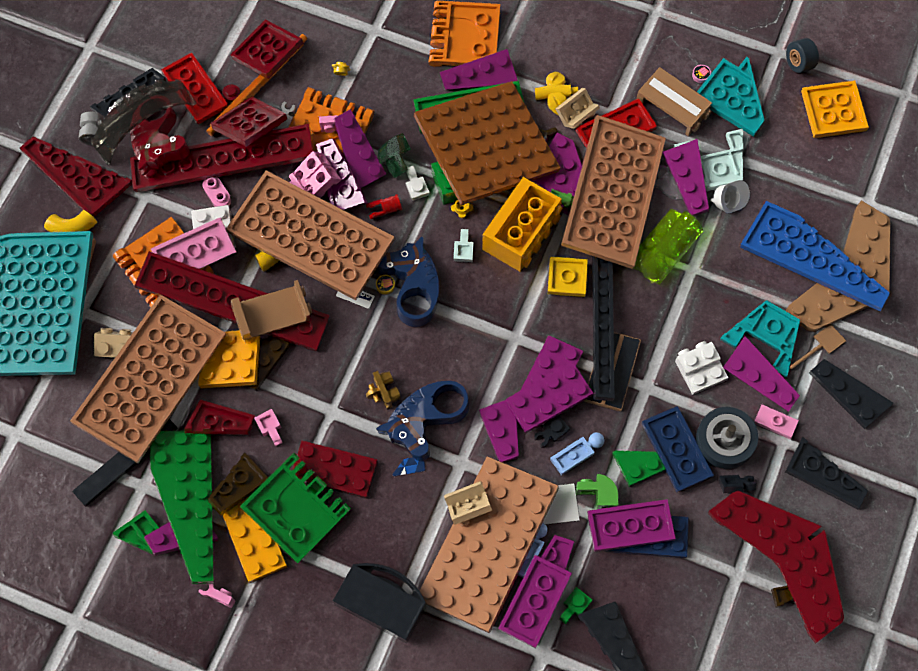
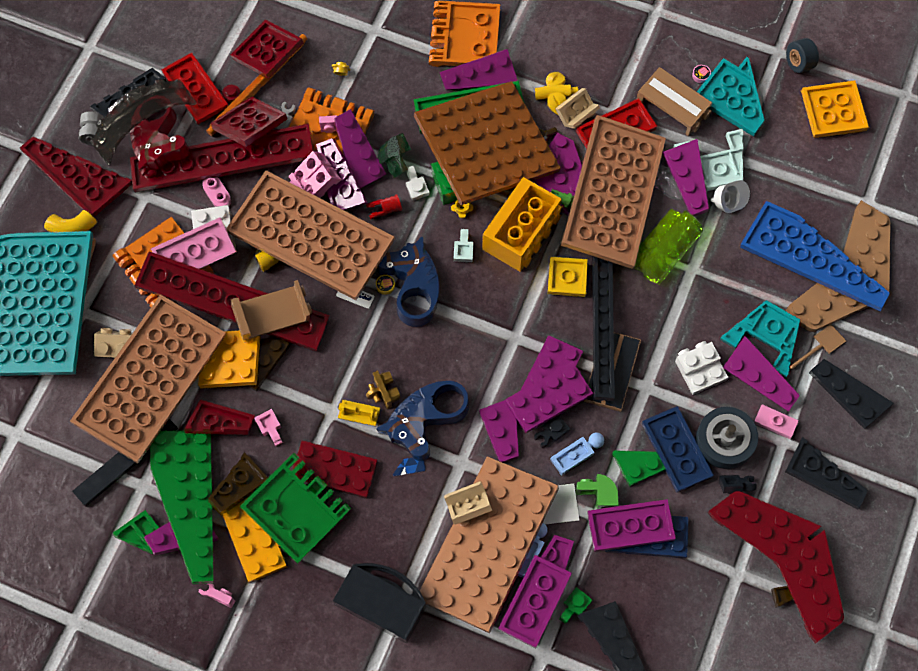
none -> yellow hinge [338,400,380,426]

